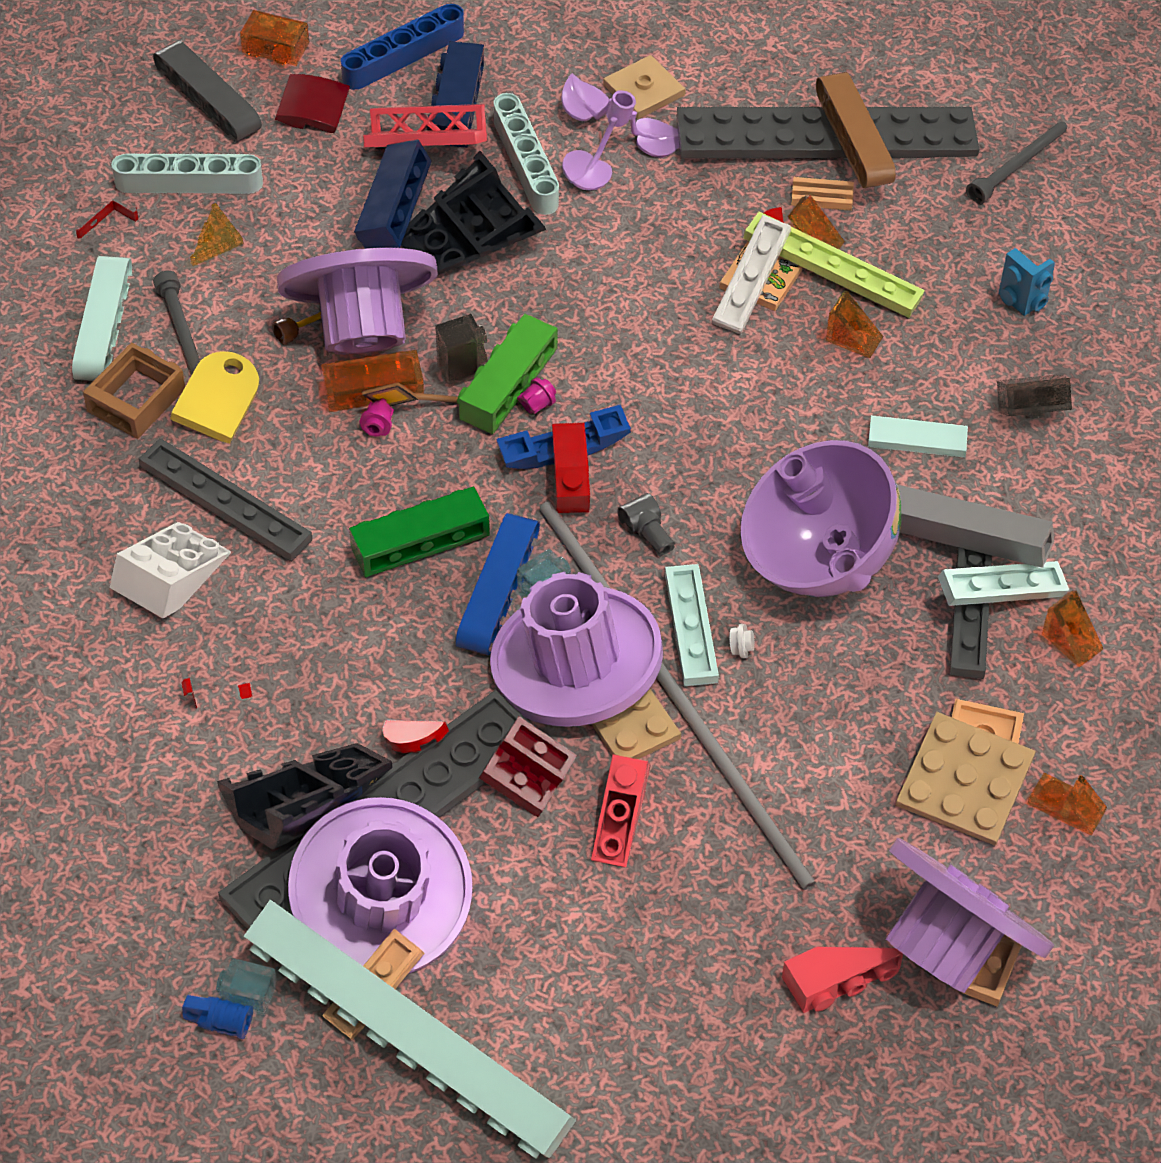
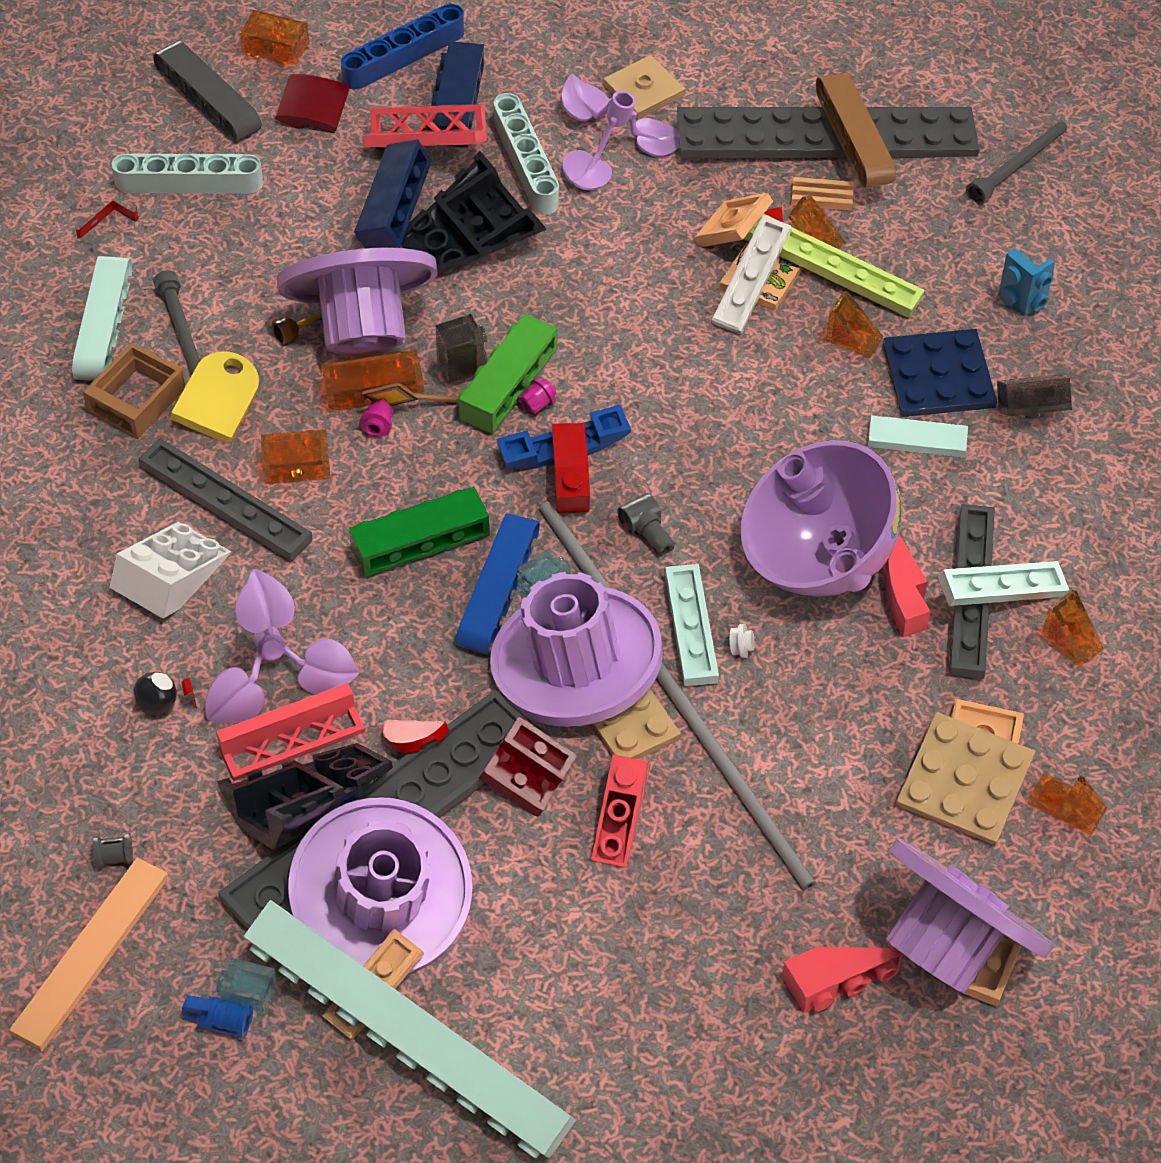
clear yellow tile [190,203,244,266] -> none
light grey brick [897,484,1054,568] -> none
none -> light nougat tile [9,858,169,1052]
none -> dark grey bush [93,833,133,869]
none -> black piece [133,672,177,715]
none -> lavender plant [205,569,359,723]
none -> coral fence [216,683,365,781]
none -> clear orange brick [261,429,331,484]
none -> light nougat tile [694,193,773,247]
none -> dark blue plate [883,329,997,417]
none -> coral slope [885,535,931,637]

